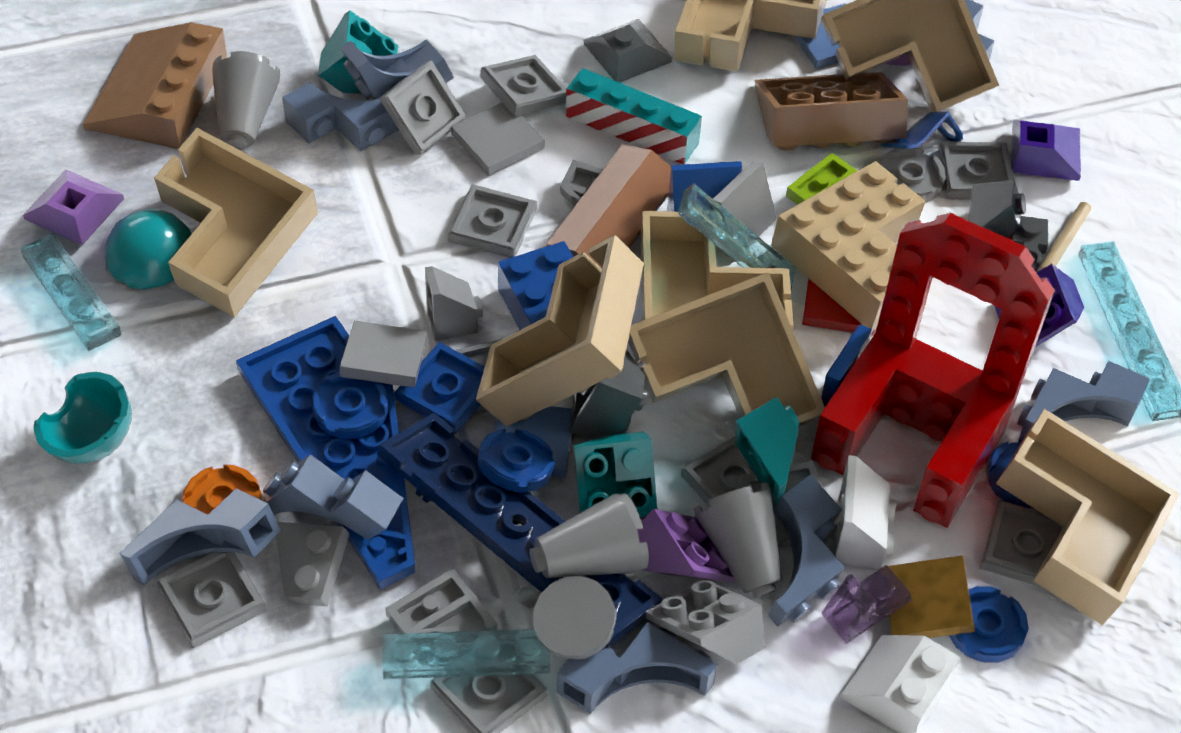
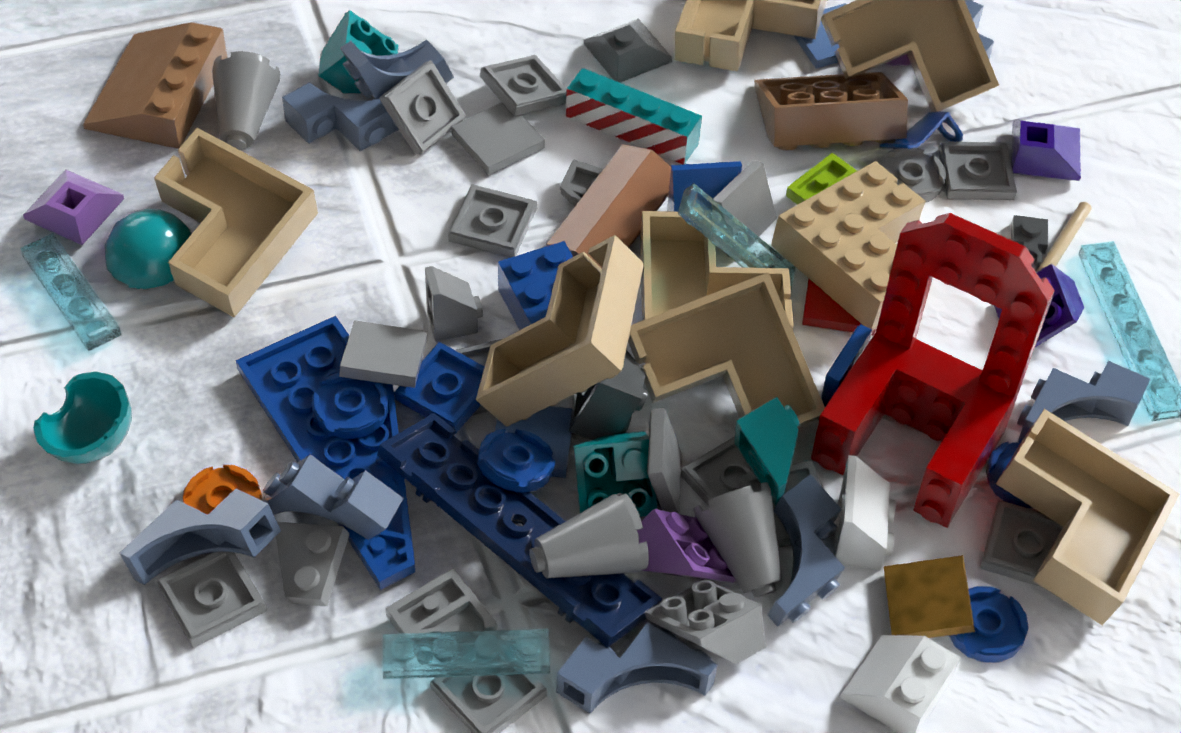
light grey tile [533,576,616,660] -> none
clear purple slope [822,564,912,644] -> none
black slope [968,180,1026,238] -> none
none -> light grey tile [647,408,681,514]

